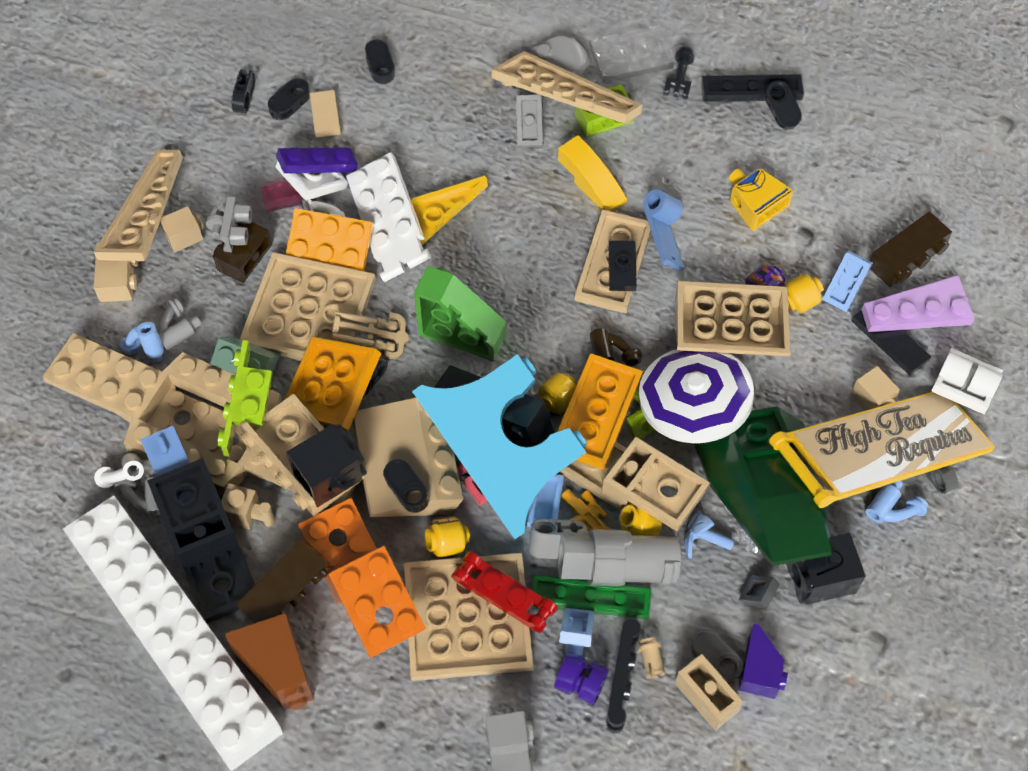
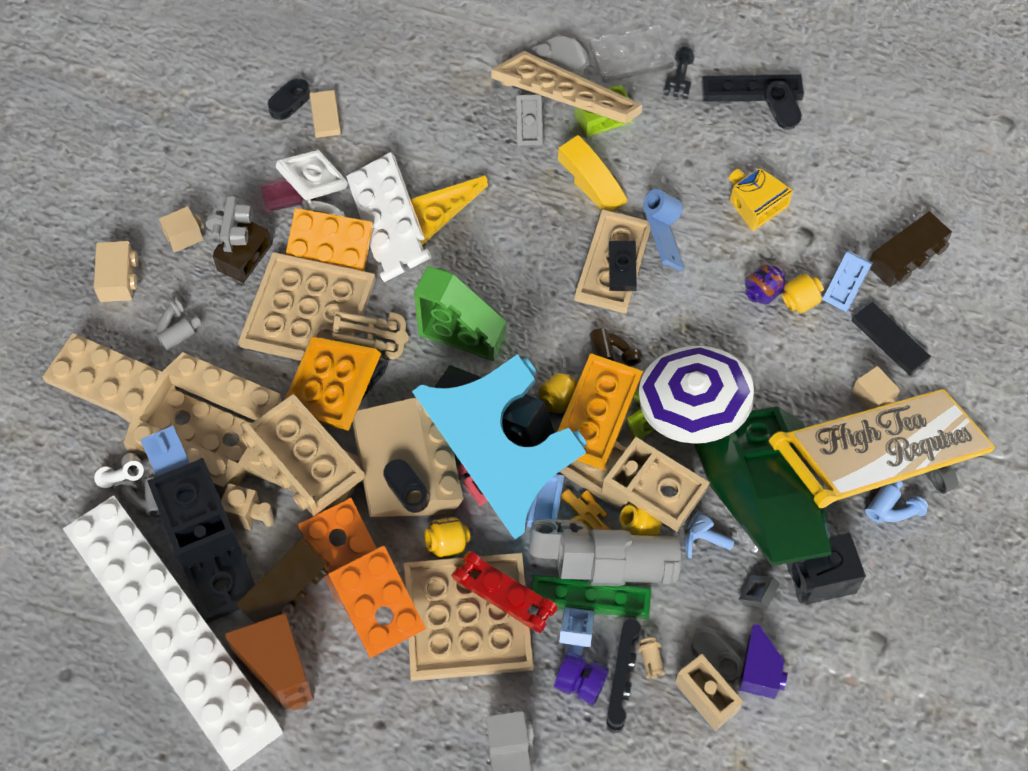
tan wing [94,150,183,261] -> none
light blue plant [120,322,164,363] -> none
sand green brick [210,335,280,379] -> none
lime bracket [218,340,273,457] -> none
black piece [232,69,256,114] -> none
dark purple plate [276,147,358,174] -> none
black piece [287,424,367,508] -> none
black piece [365,39,395,84] -> none
tan slope [675,281,791,357] -> none
lavender wing [861,275,975,332] -> none
white plate [932,348,1003,414] -> none

